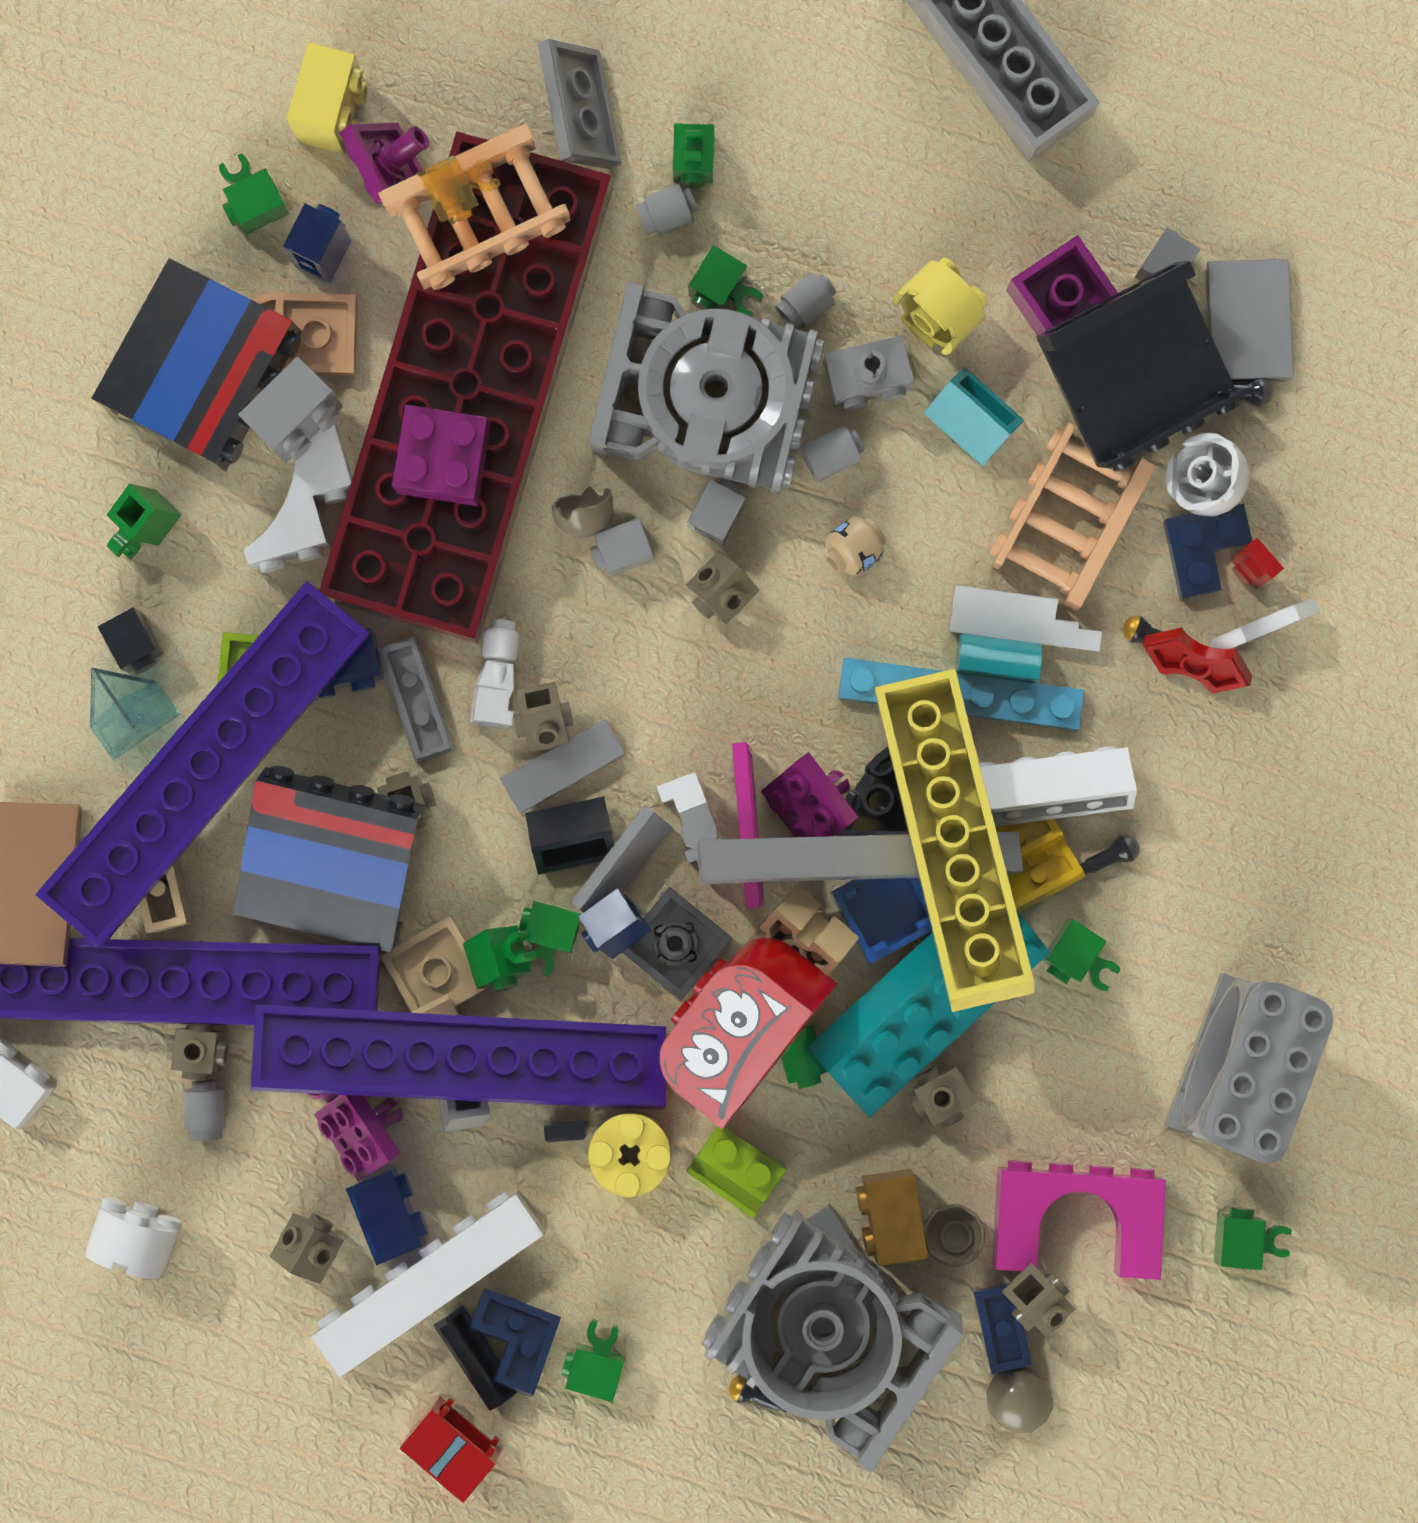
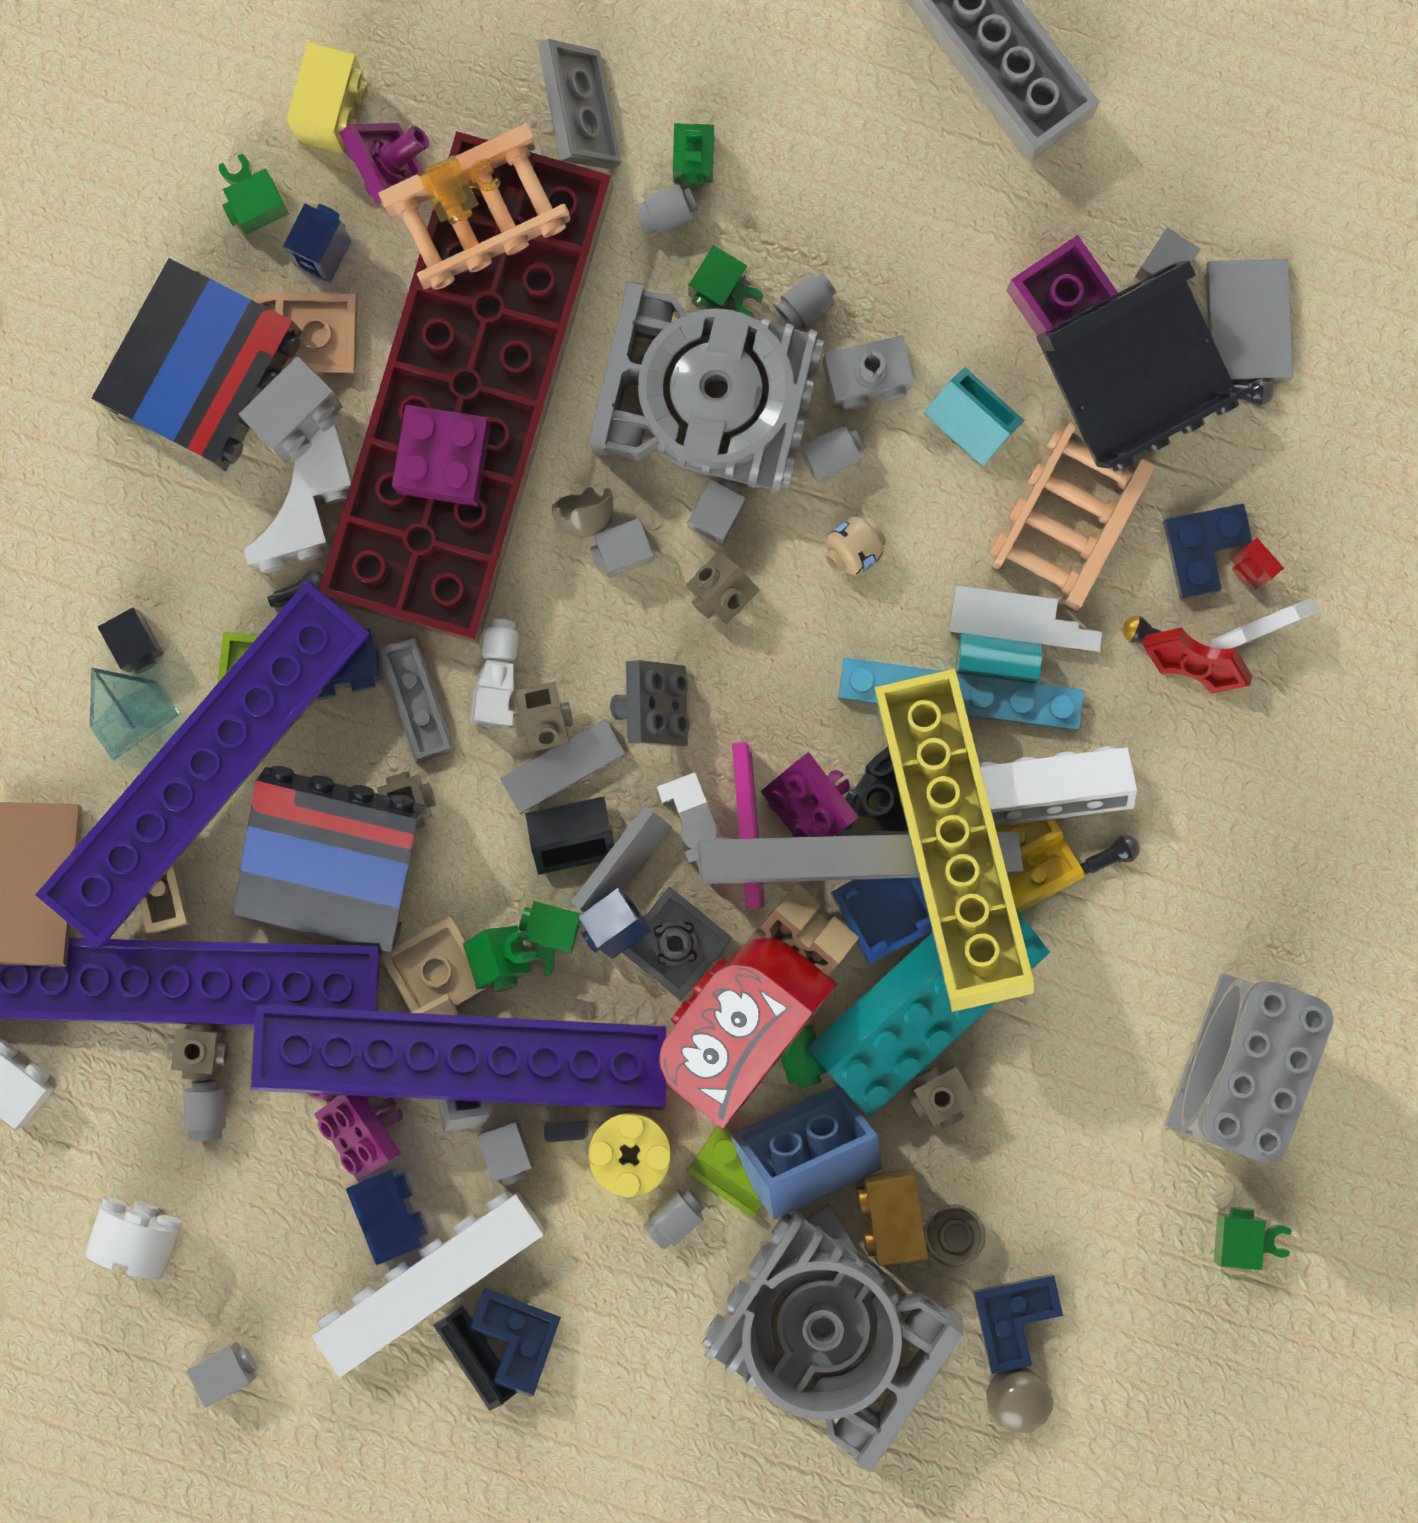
green brick [107,483,182,559] -> none
dark tan brick [270,1213,344,1284] -> none
red container [399,1396,502,1503] -> none
green brick [561,1319,625,1403] -> none
black piece [728,1375,787,1413] -> none
light yellow brick [893,257,988,355] -> none
dark pink arch [992,1160,1166,1280] -> none
dark tan brick [1002,1263,1075,1338] -> none
green brick [1042,919,1121,991] -> none
white cylinder [1165,433,1250,516] -> none
none -> light grey brick [186,1342,256,1408]
none -> black piece [267,571,324,607]
none -> light grey brick [476,1119,534,1186]
none -> dark grey plate [610,660,689,747]
none -> light grey brick [643,1189,705,1249]
none -> medium blue slope [731,1085,882,1220]

